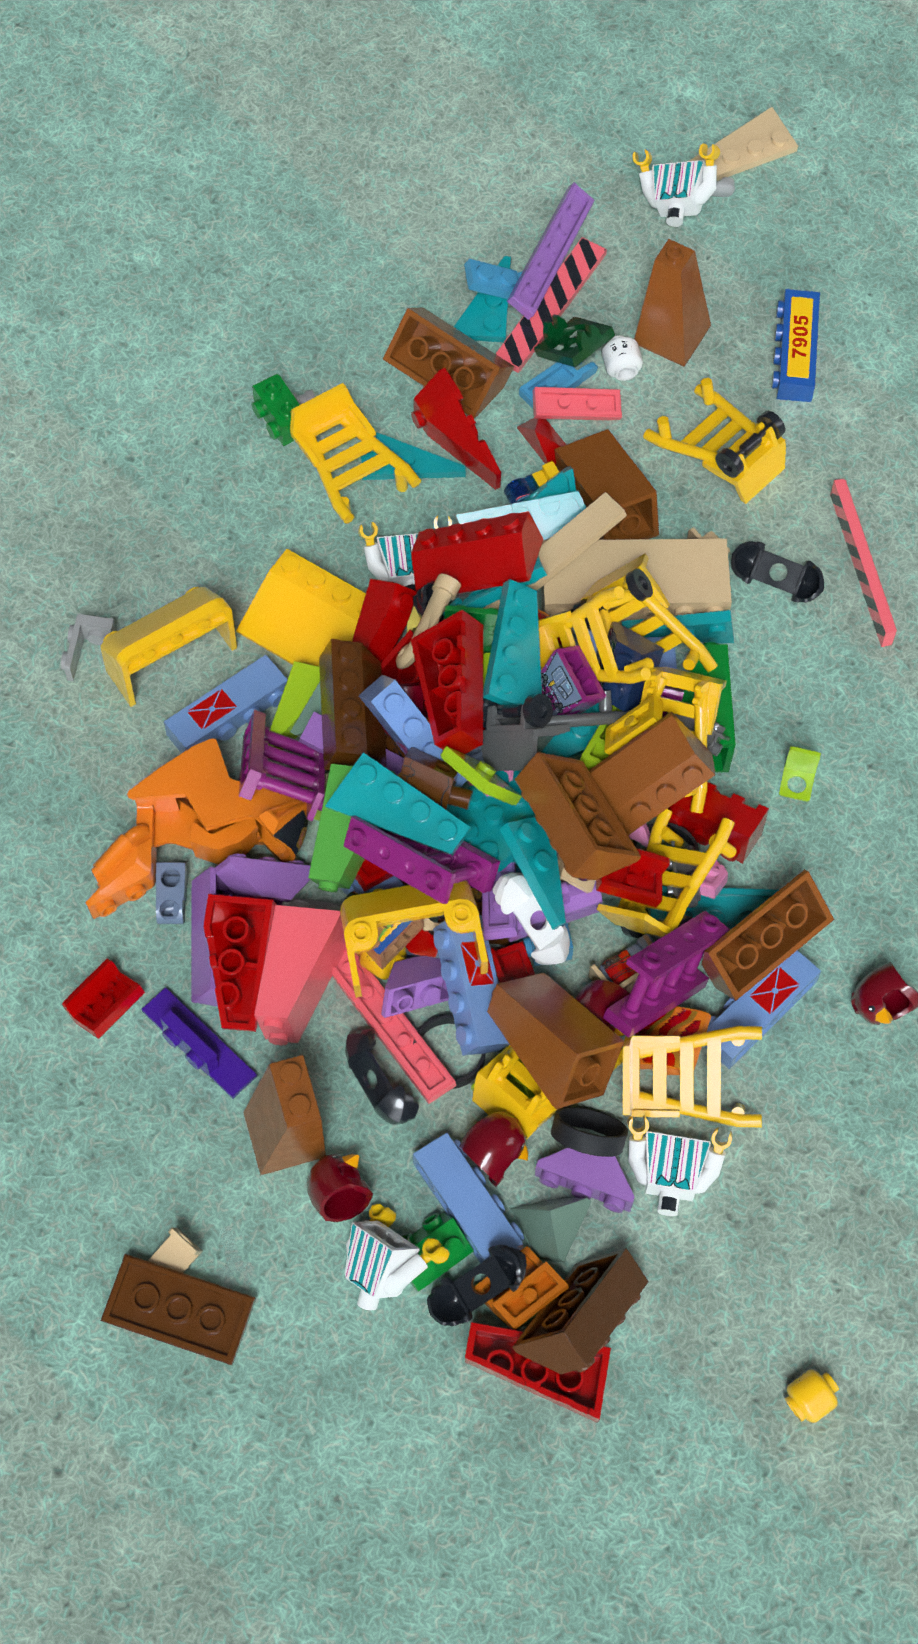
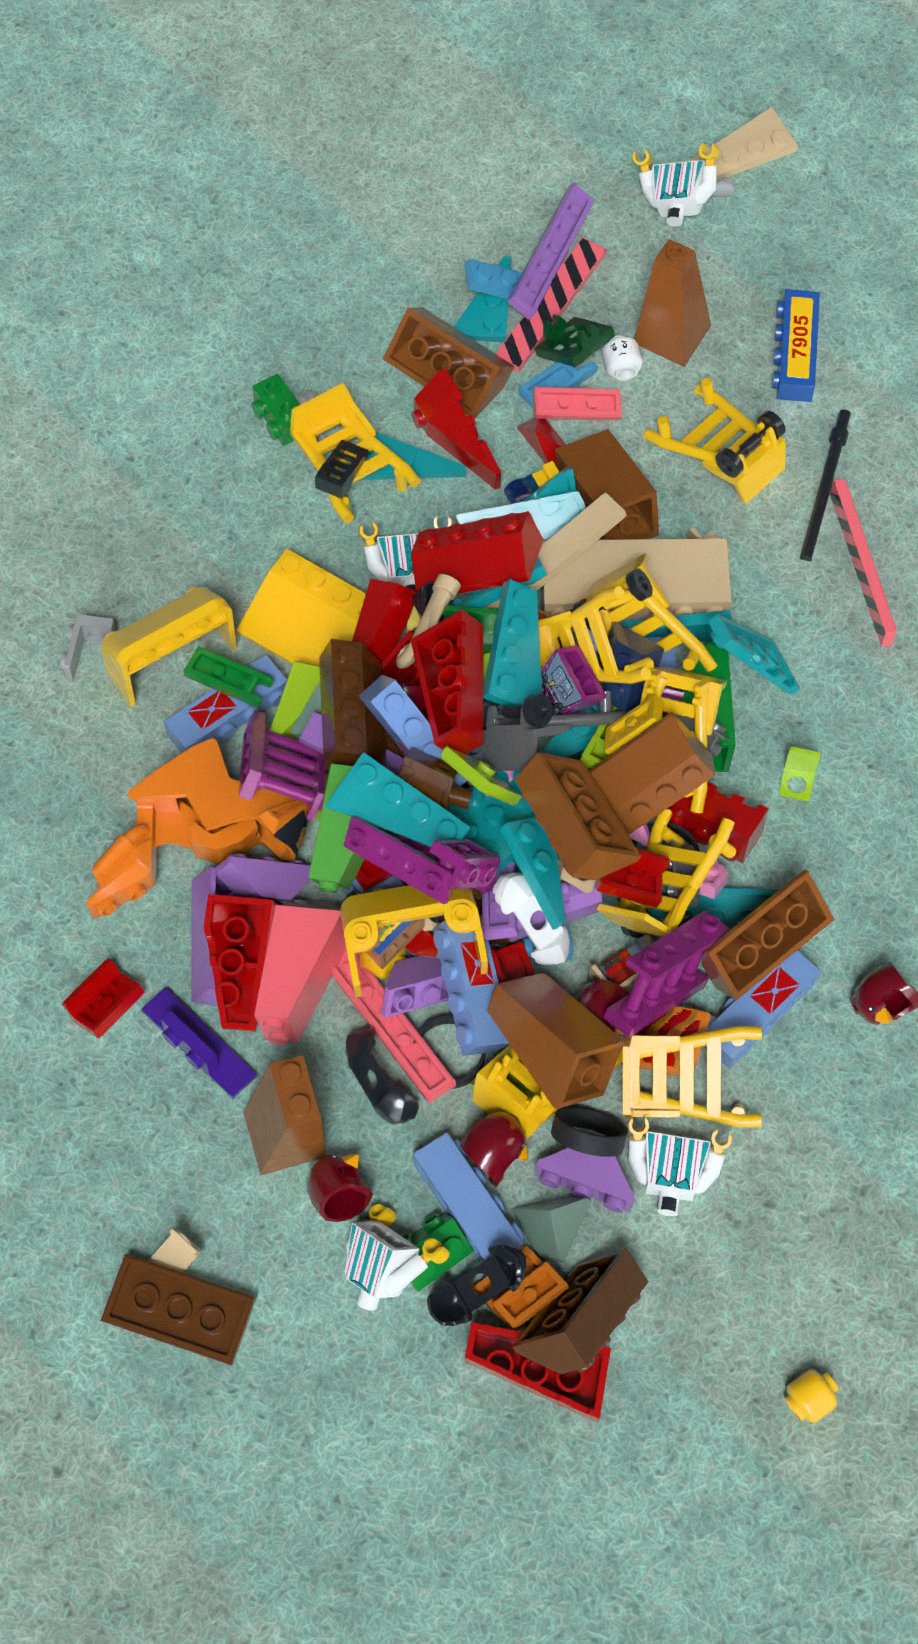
sand blue leg [156,862,188,924] -> none
black piece [731,541,824,603] -> none
none -> green hinge [183,646,274,708]
none -> black slope [315,440,369,499]
none -> magenta bracket [429,839,500,889]
none -> teal wing [708,614,801,694]
none -> black bar [800,410,851,562]

